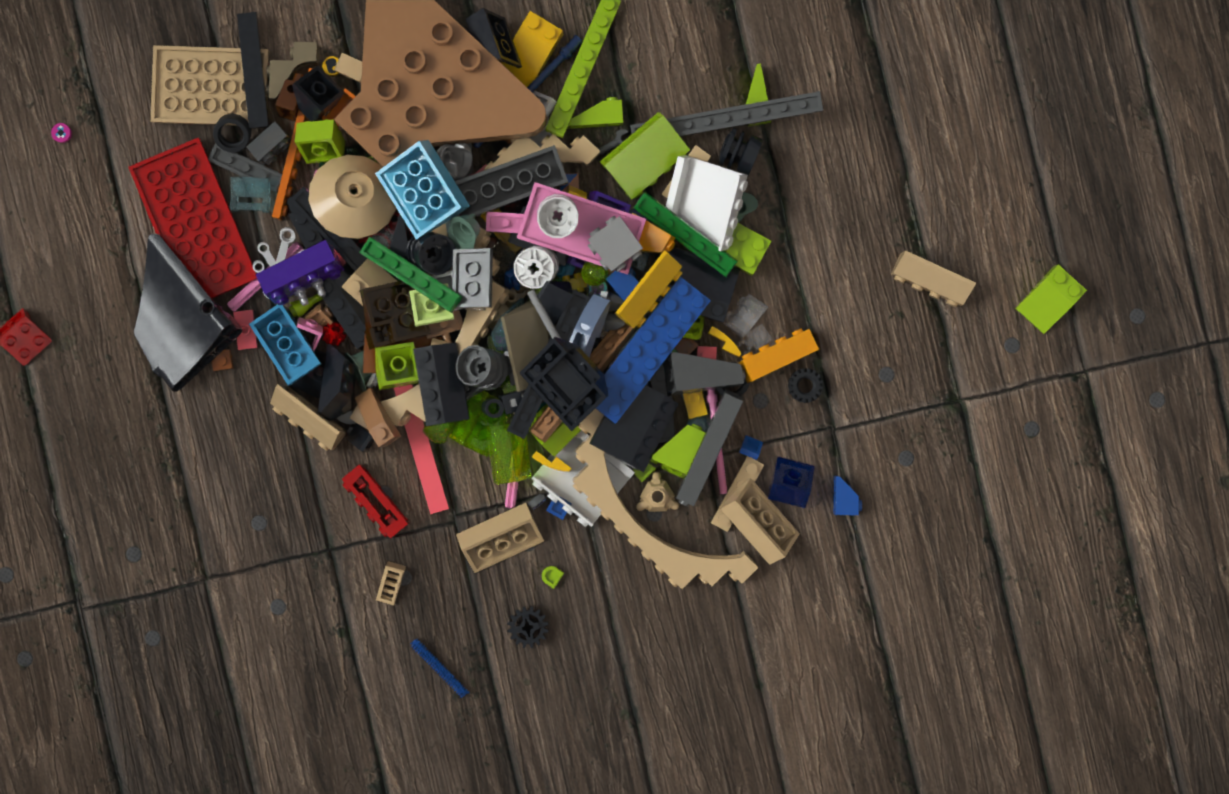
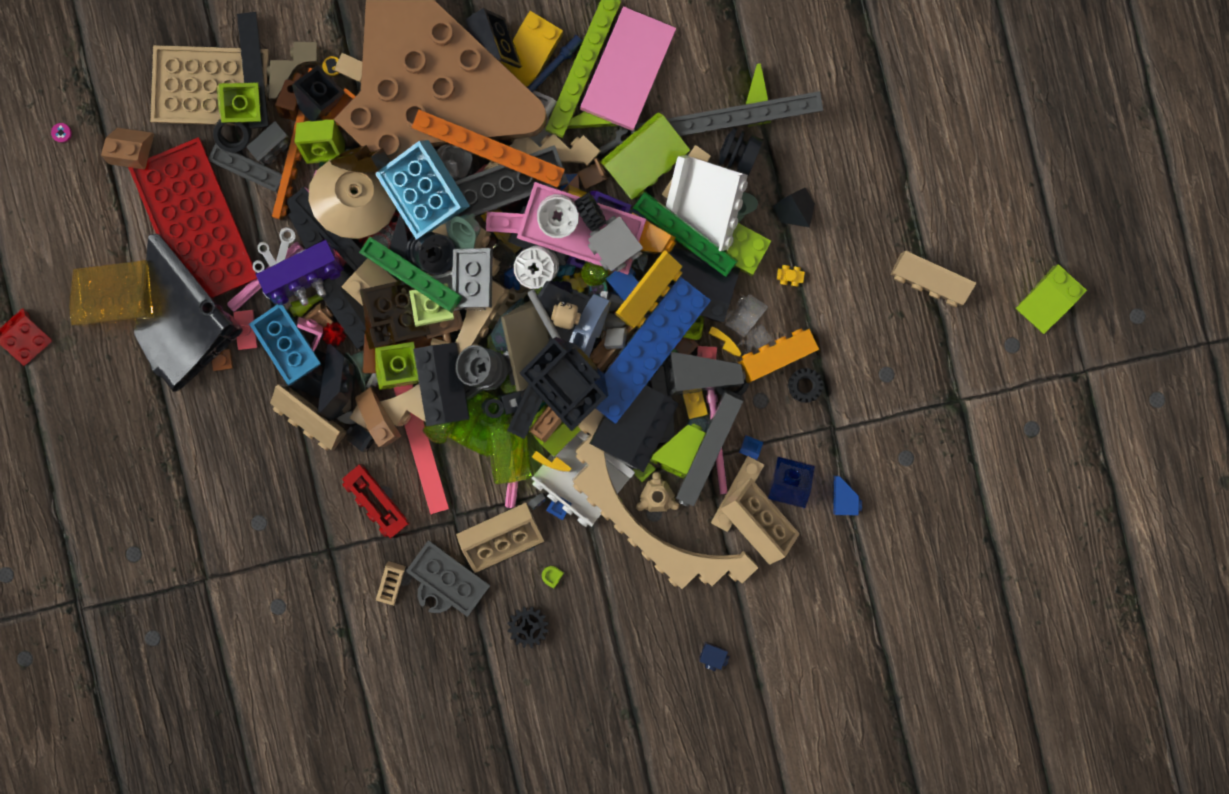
clear light blue plate [230,177,270,213] -> none
blue piece [410,638,470,698] -> none
none -> clear yellow slope [69,260,153,326]
none -> medium nougat slope [101,128,154,169]
none -> lime slope [217,83,261,123]
none -> dark brown slope [330,145,390,173]
none -> dark grey plate [406,540,490,617]
none -> orange plate [411,110,565,188]
none -> tan head [551,302,581,329]
none -> black tyre [575,193,606,231]
none -> medium nougat bracket [578,158,608,189]
none -> bright pink tile [580,6,676,131]
none -> light grey tile [604,328,627,349]
none -> dark blue brick [699,642,730,671]
none -> black slope [772,187,815,228]
none -> yellow piece [776,265,805,287]

